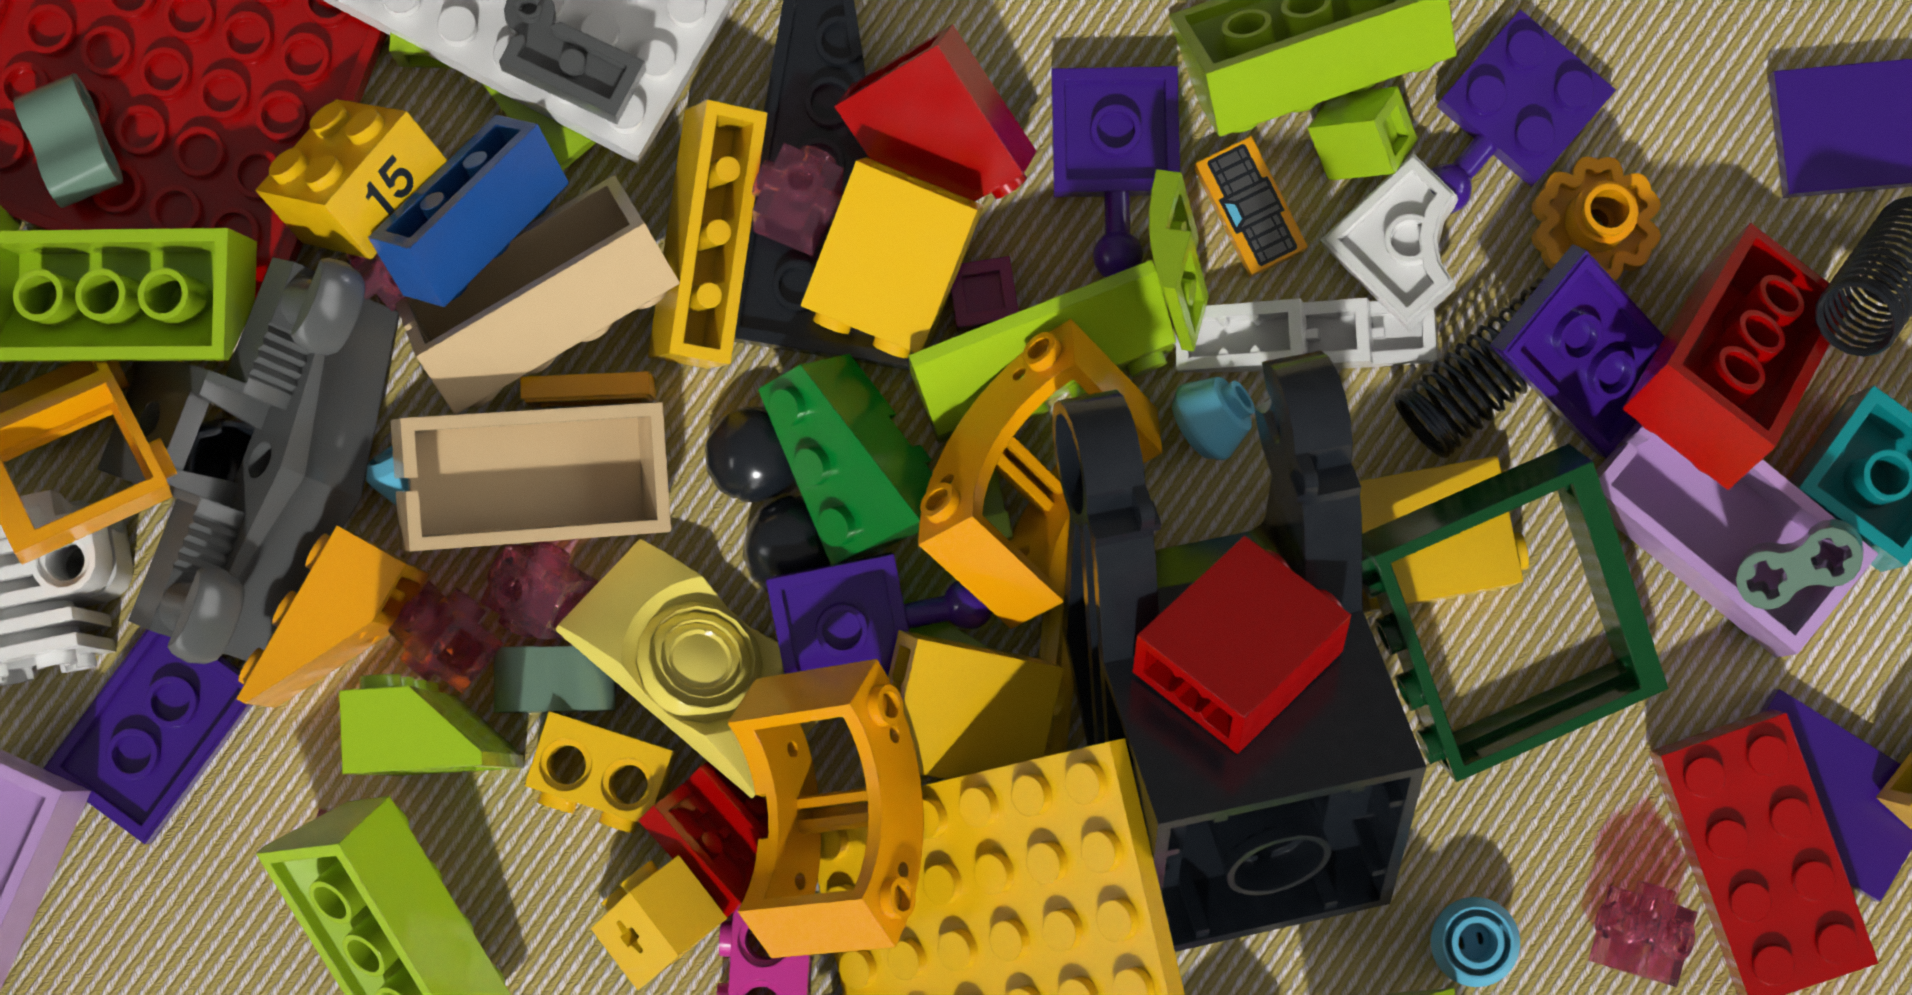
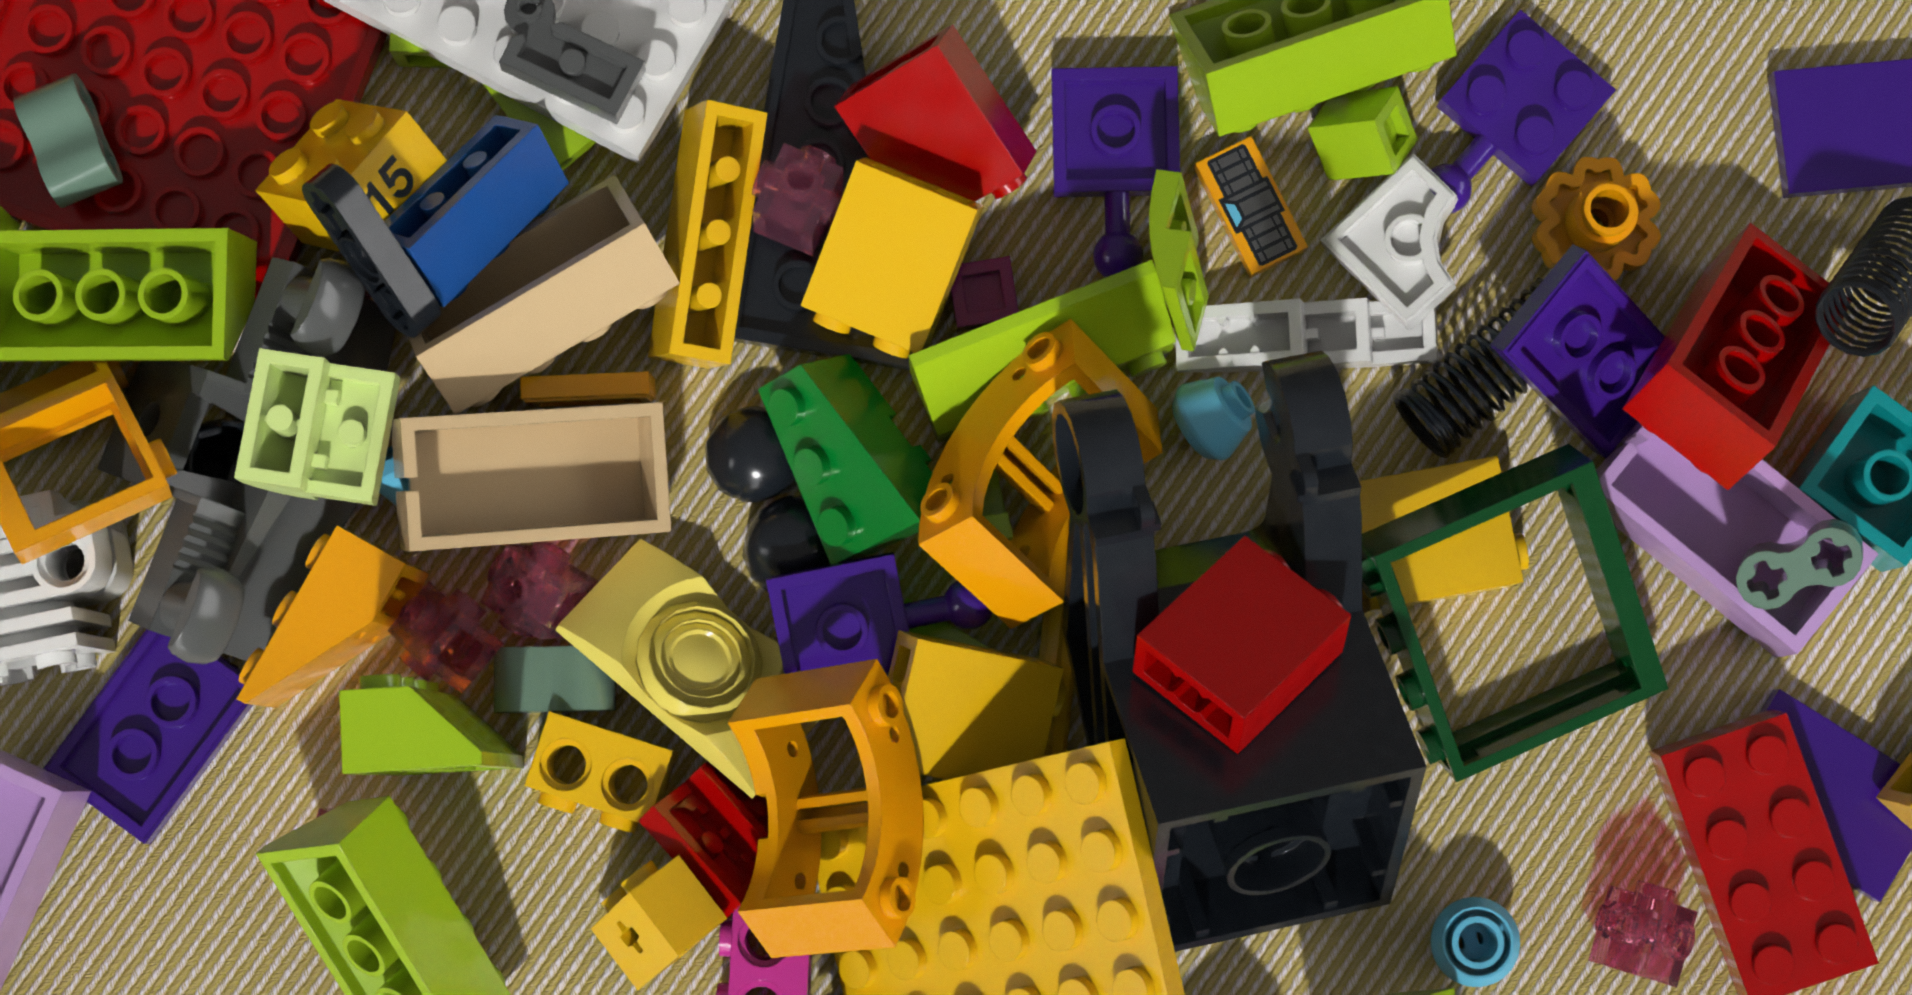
none -> yellowish green brick [234,348,401,506]
none -> black beam [302,163,441,338]

